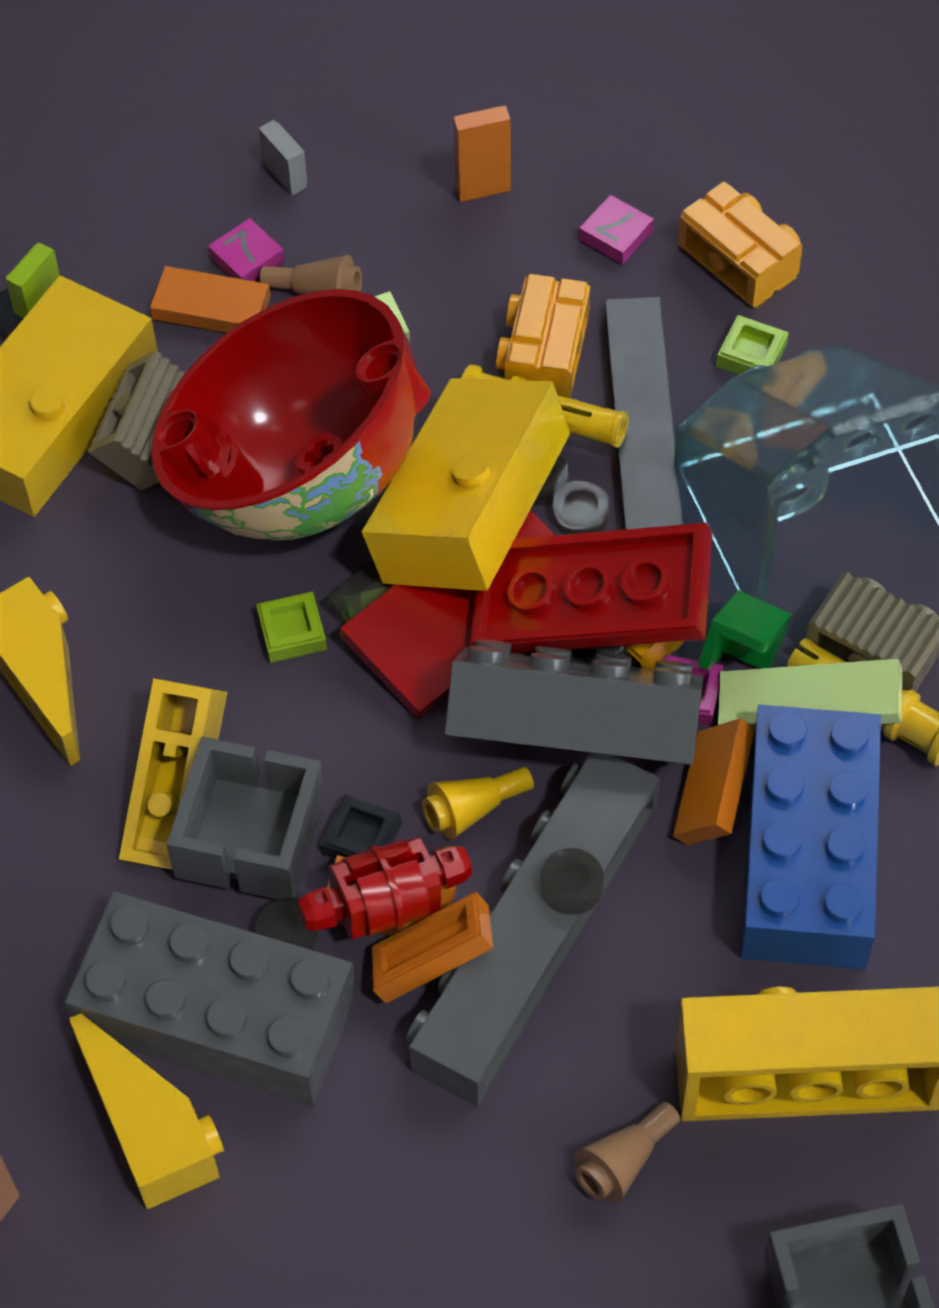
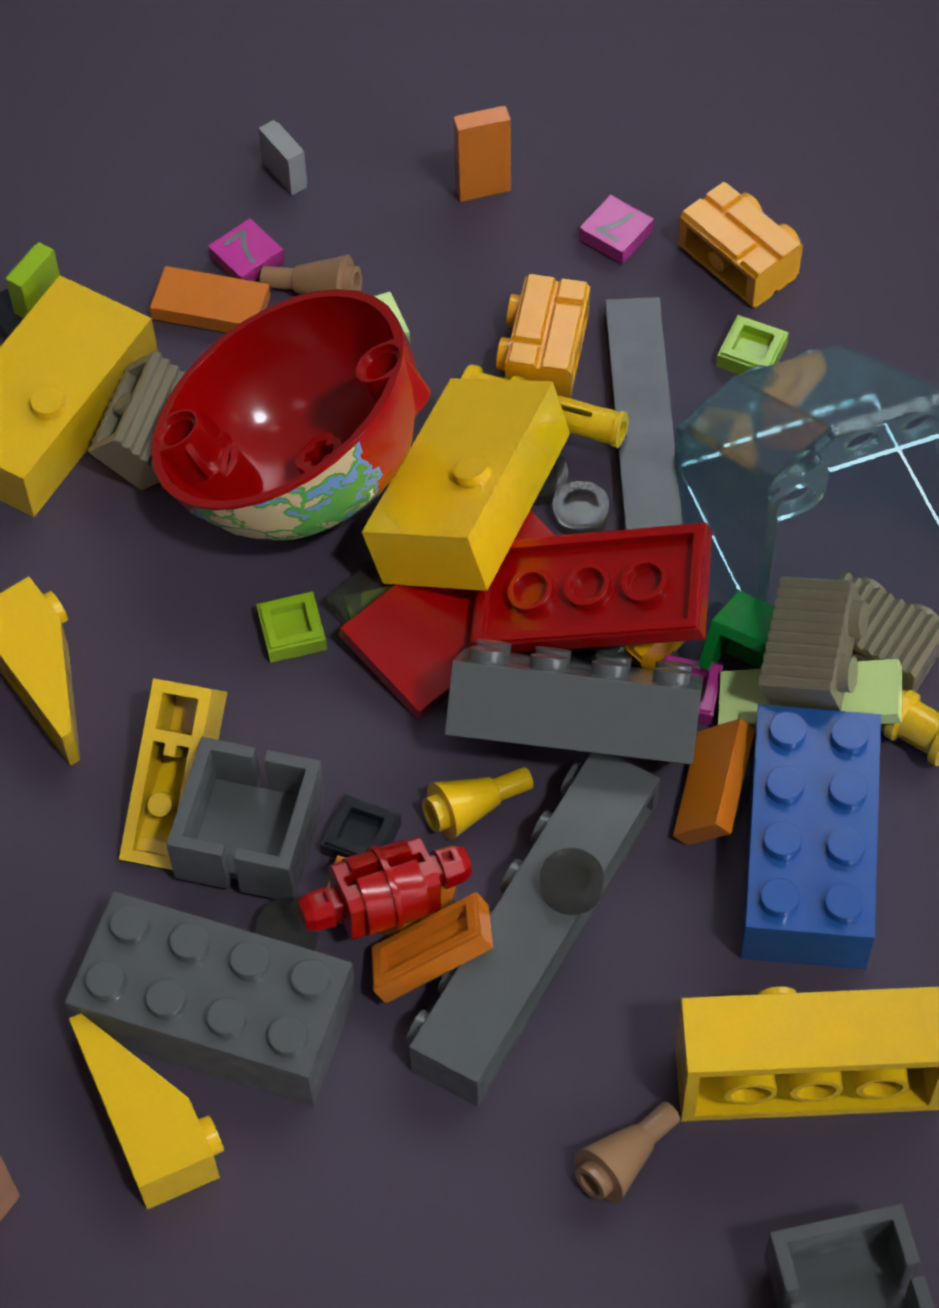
none -> dark tan brick [758,576,869,711]

